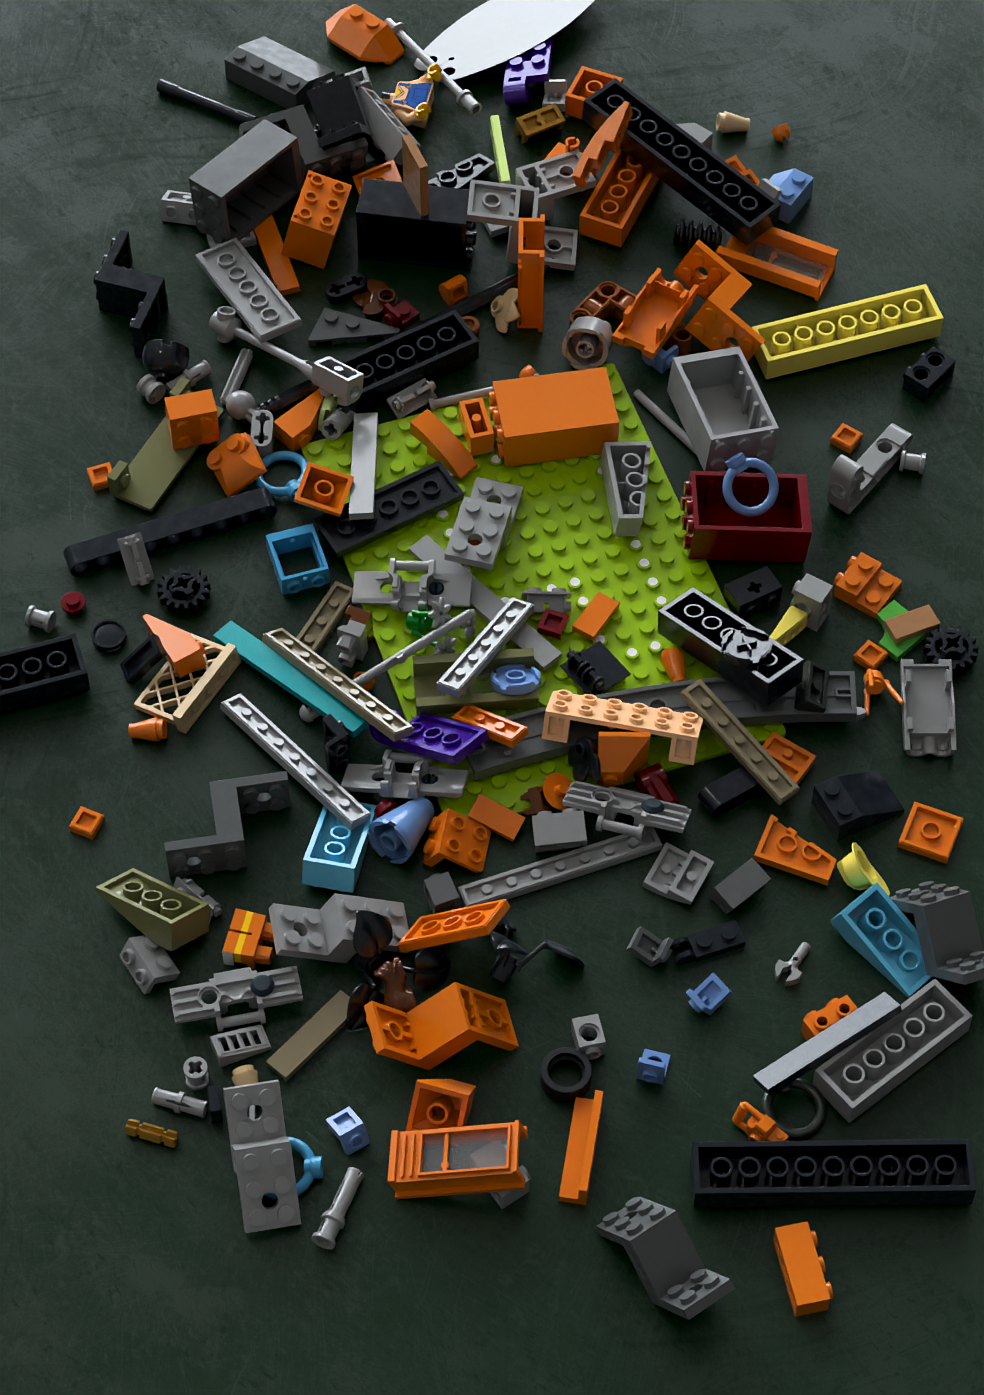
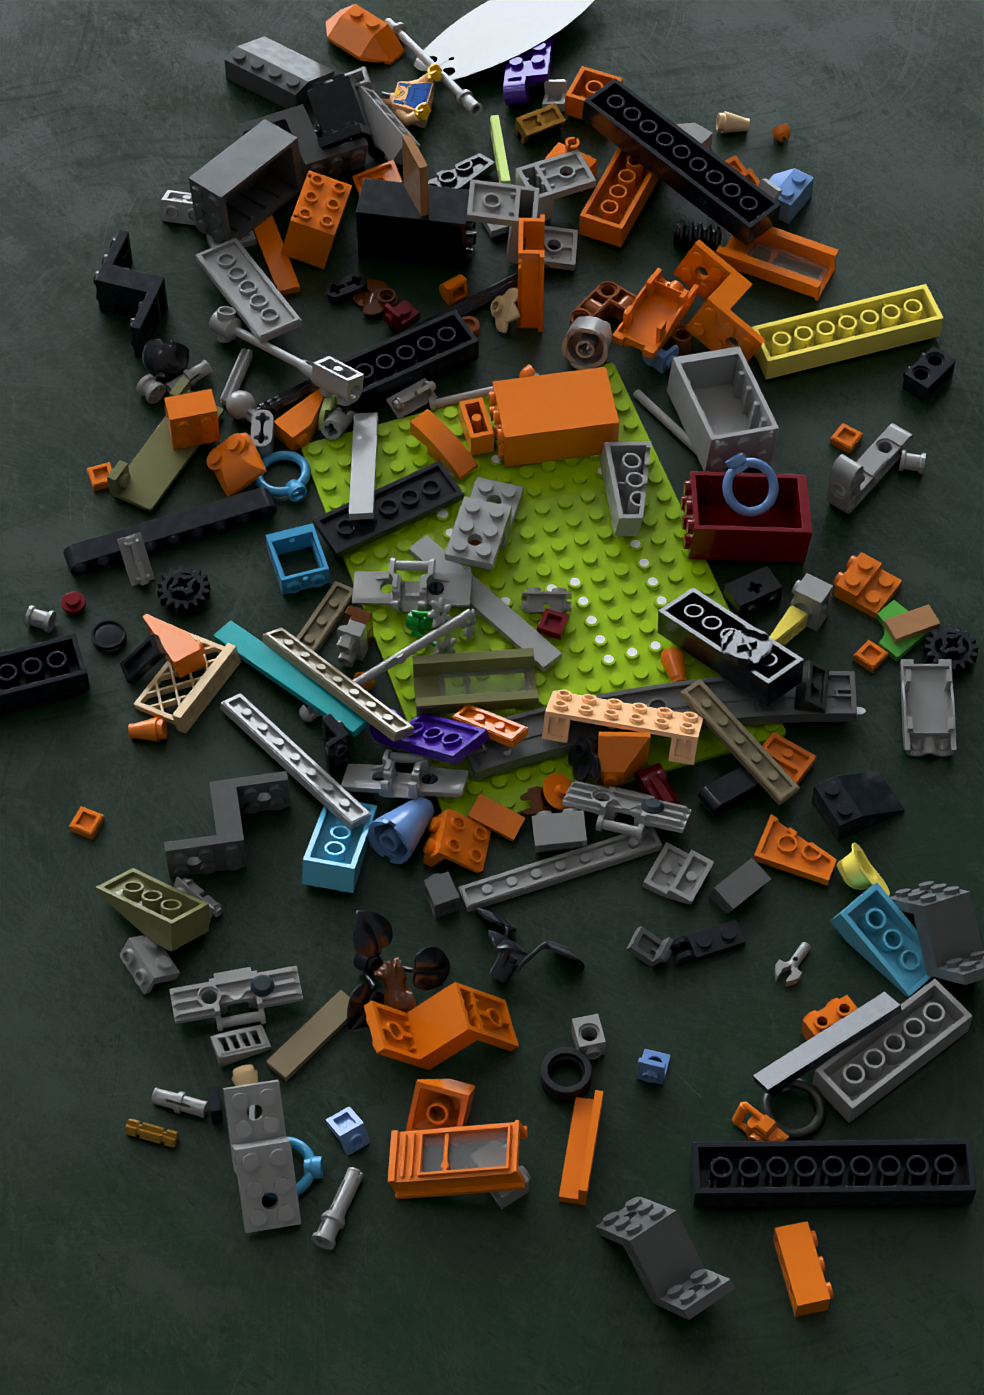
black piece [156,79,258,124] -> none
light grey bush [183,1056,209,1090] -> none
orange hips [222,908,274,969] -> none
light grey bracket [269,893,409,963] -> none
orange slope [294,462,354,517] -> none
dark grey wing [308,308,400,346] -> none
dark red plate [374,799,399,819] -> none
orange tile [398,899,510,953] -> none
light grey tile [436,597,534,698] -> none
medium blue tile [490,664,541,695] -> none
black hinge [560,641,631,695] -> none
orange slope [572,101,633,188] -> none
orange tile [572,592,620,642] -> none
medium blue bracket [686,973,733,1015] -> none
orange plant [863,669,904,716] -> none
orange tile [897,802,964,864] -> none

